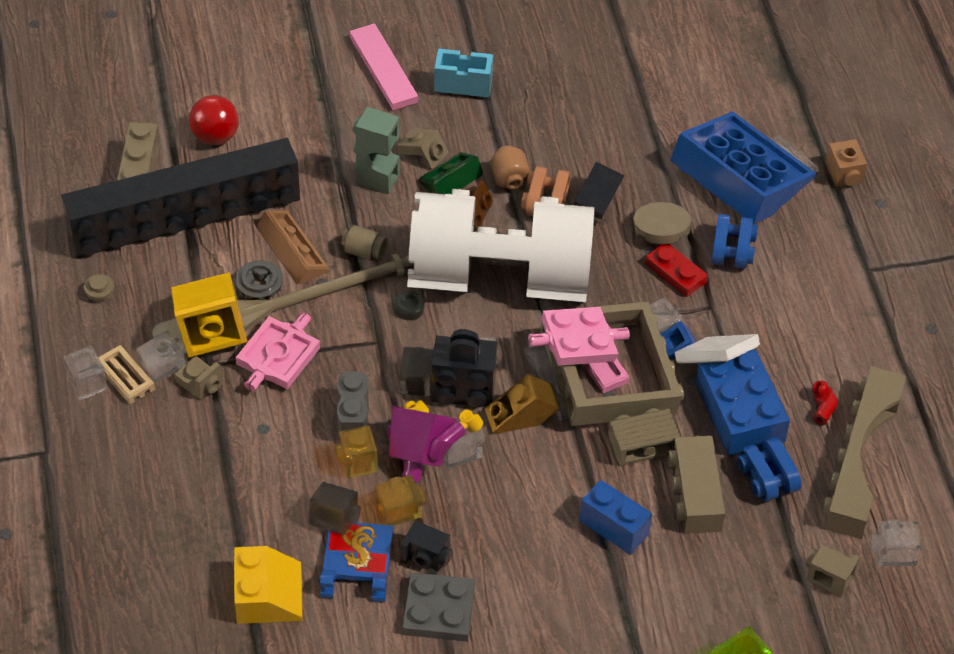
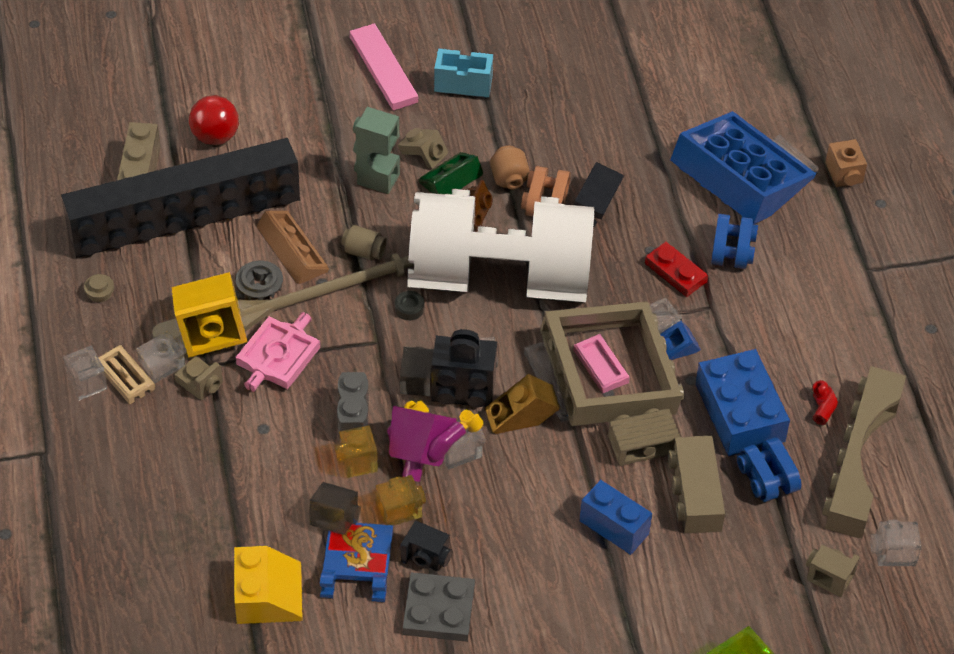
bright pink plate [528,307,630,366] -> none
dark tan tile [633,202,691,244] -> none
white tile [675,334,760,364] -> none

